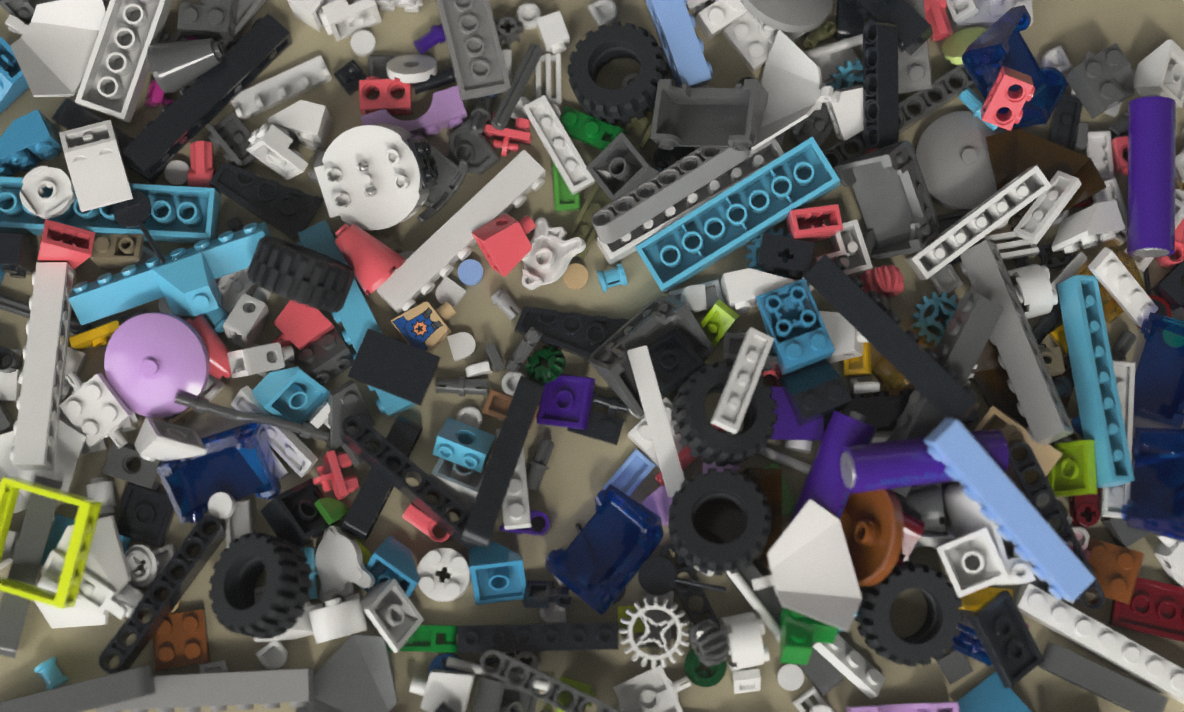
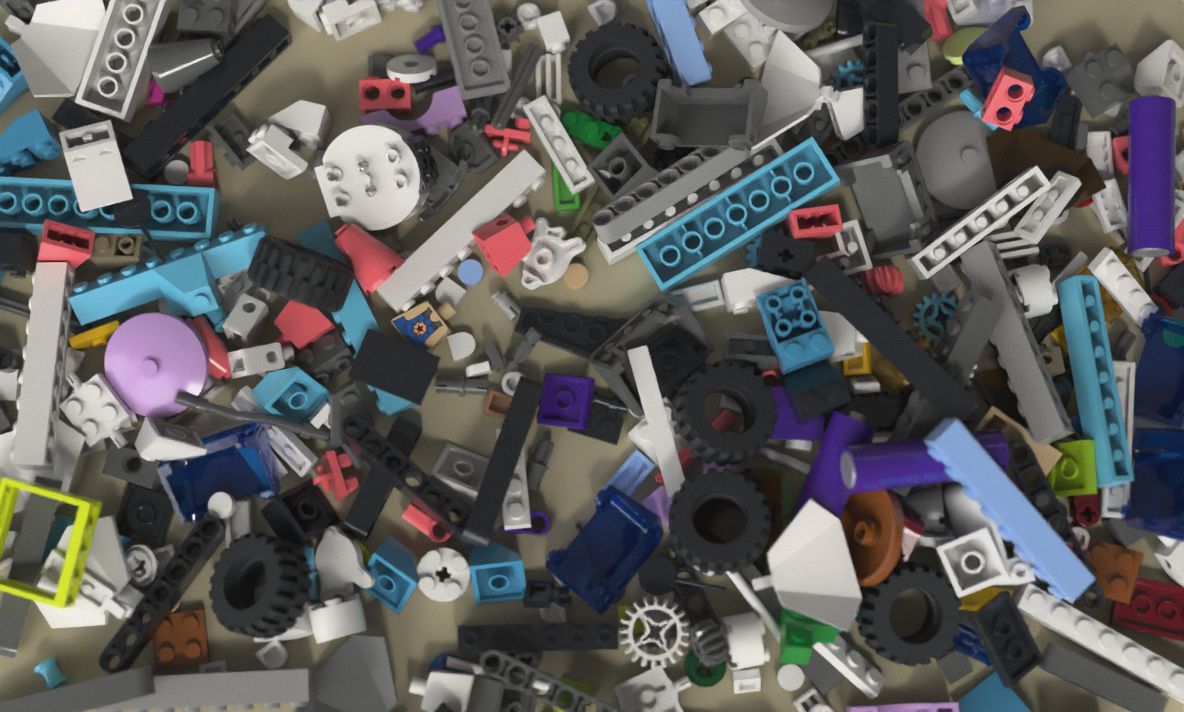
white plate [20,166,76,219] -> none
white brick [86,477,116,516] -> none
black wing [209,162,324,242] -> none
white hinge [231,55,332,122] -> none
bright green tile [314,498,350,525] -> none
black tile [333,60,367,96] -> none
white tile [350,30,376,57] -> none
white slope [360,578,424,653] -> none
green plate [387,625,458,652] -> none
medium azure brick [432,417,496,473] -> none
white tile [456,406,483,429] -> none
dark green gear [525,345,566,383] -> none
medium azure bush [596,263,628,292] -> none
white tile [680,284,707,312] -> none
lime slope [700,299,740,348] -> none
white plate [711,327,774,434] -> none
white slope [1051,200,1125,254] -> none

